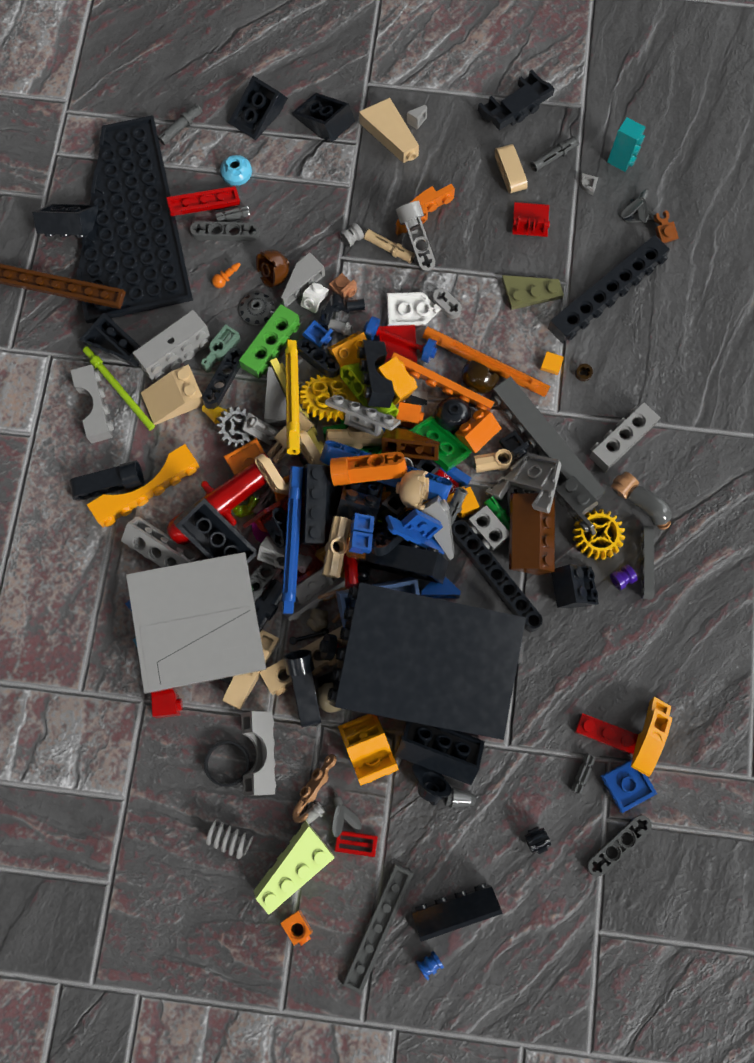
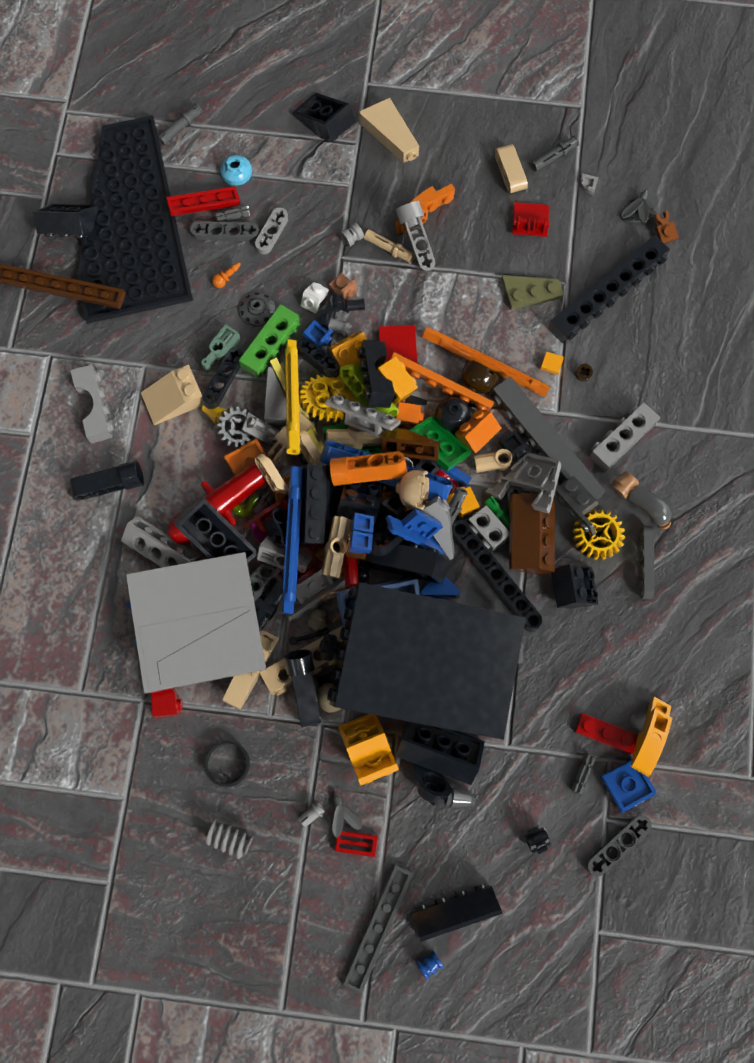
black wedge [79,313,141,368] -> none
lime bar [83,346,155,431] -> none
light orange arch [87,444,200,528] -> none
light grey brick [133,310,212,384] -> none
black slope [228,76,288,140] -> none
light grey arch [241,711,276,796] -> none
yellowish green wedge [254,820,334,914] -> none
reddish brown cylinder [256,249,290,288] -> none
orange brick [280,909,313,946] -> none
light grey slope [281,253,325,307] -> none
medium nougat piece [292,754,337,823] -> none
blue axle [363,316,438,363] -> none
white tile [387,292,441,326] -> none
light grey slope [407,105,427,129] -> none
light grey beam [433,288,462,319] -> none
black bracket [477,69,555,130] -> none
teal brick [607,117,646,172] -> none
dark purple wheel [610,564,638,590] -> none
none -> light grey beam [255,207,288,254]

